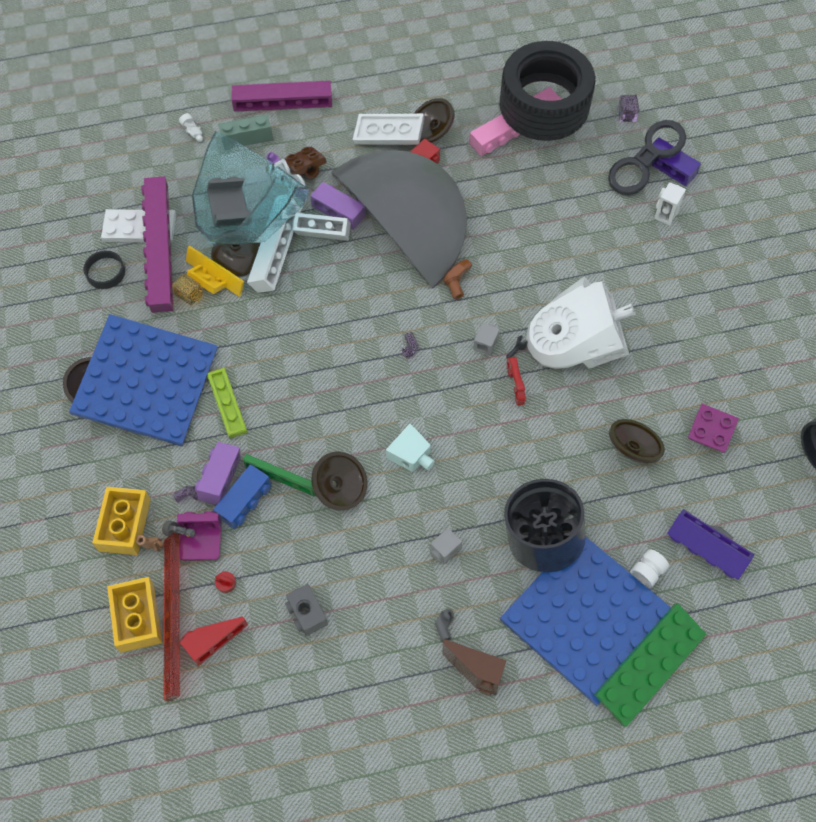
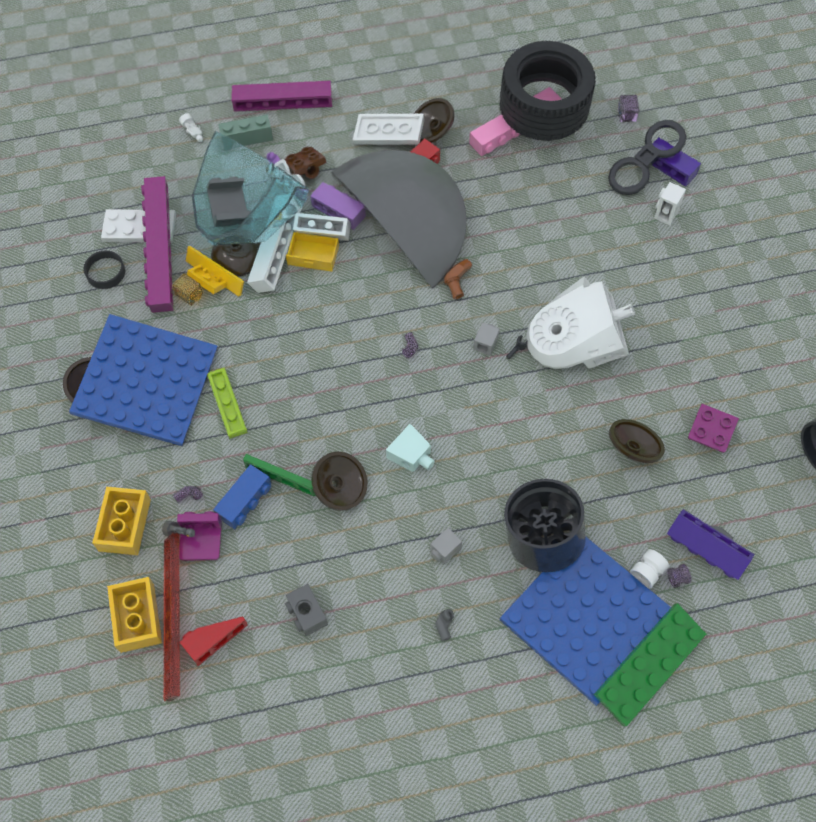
medium nougat arm [136,535,164,551] -> none
medium lavender brick [195,442,241,505] -> none
red tile [215,571,236,593] -> none
reddish brown slope [442,639,507,696] -> none
red helmet [506,357,526,406] -> none
none -> yellow container [286,232,339,272]
none -> clear purple wheel [667,564,692,588]

